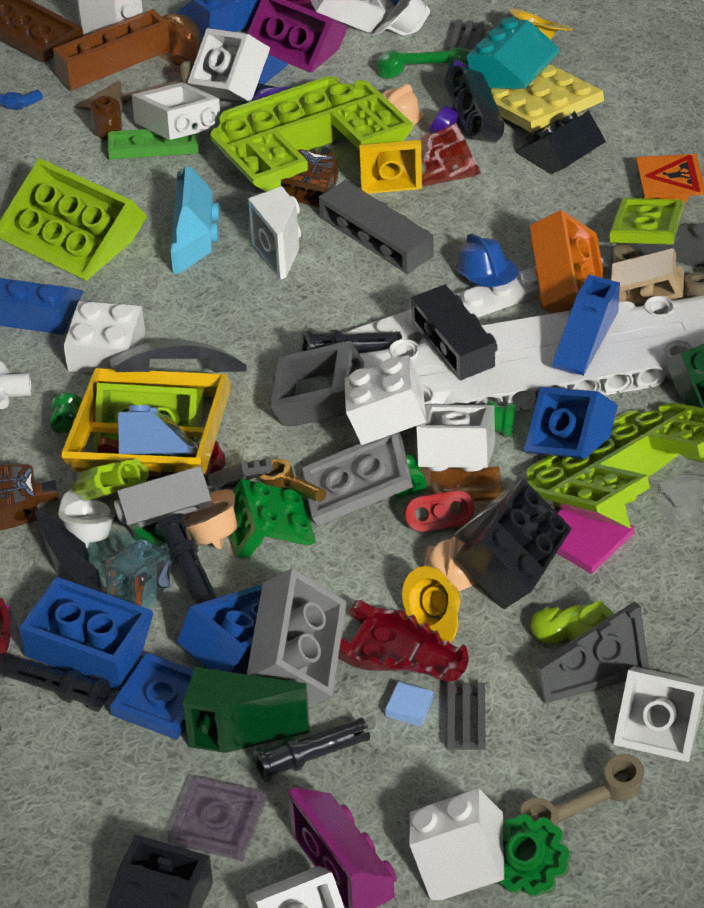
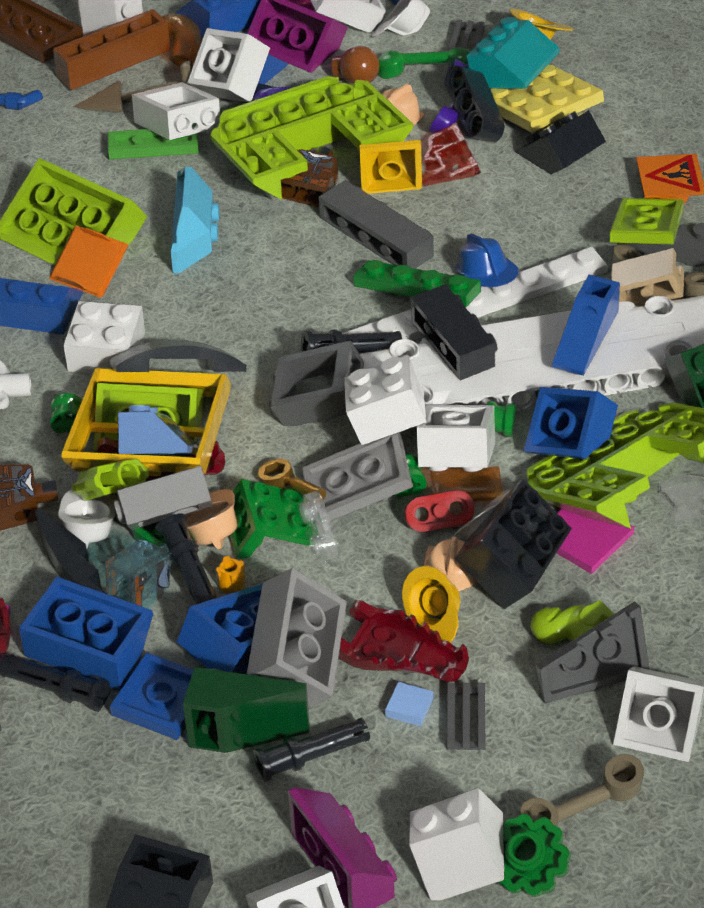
reddish brown brick [90,96,123,139] -> none
clear purple tile [168,776,268,861] -> none
dark grey tile [208,458,273,488] -> none
white slope [248,186,301,280] -> none
orange slope [530,210,605,313] -> none
none -> orange piece [49,225,129,298]
none -> light orange hose [216,556,246,594]
none -> clear plate [299,491,339,562]
none -> dark orange piece [332,46,380,84]
none -> green plate [353,260,481,307]

